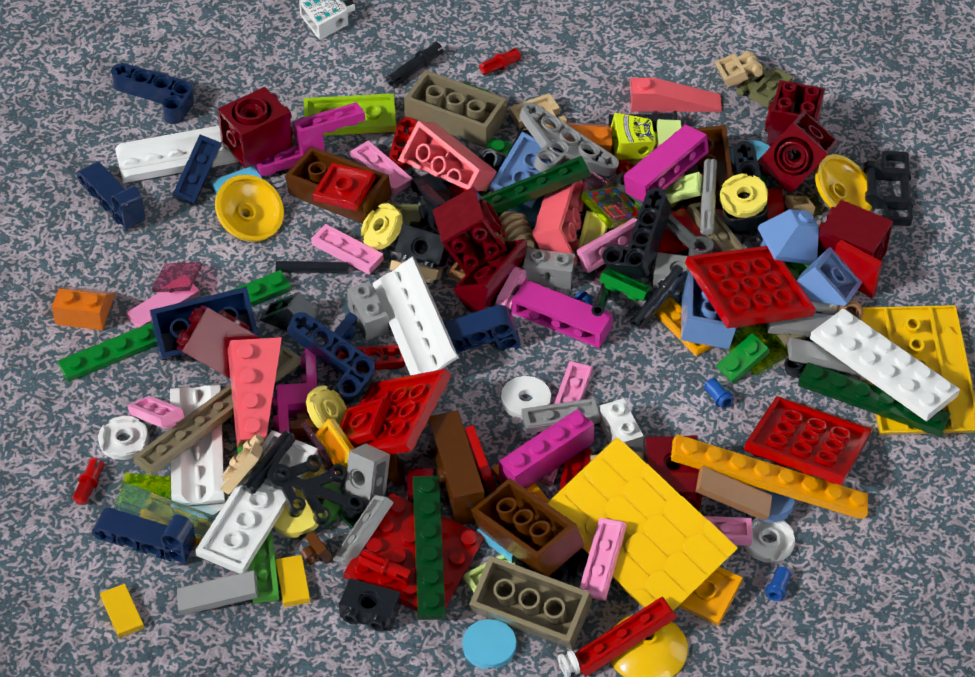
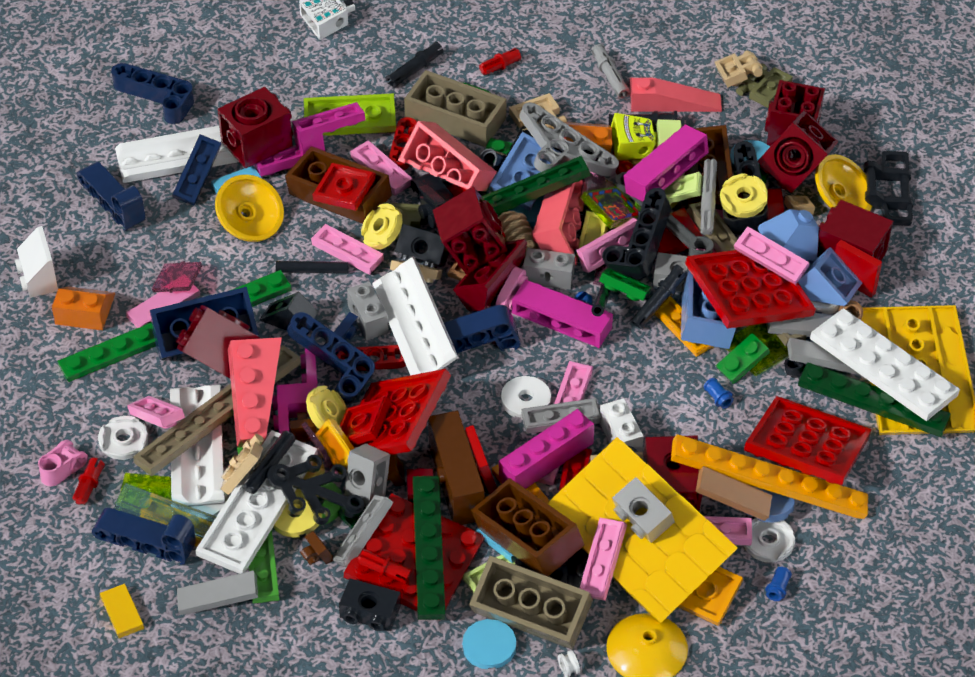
yellow tile [275,555,310,607] -> none
red tile [574,596,677,677] -> none
none -> white slope [15,226,58,298]
none -> bright pink piece [38,439,88,486]
none -> light grey pin [591,44,631,99]
none -> light grey brick [612,477,675,543]
none -> bright pink plate [734,226,809,285]

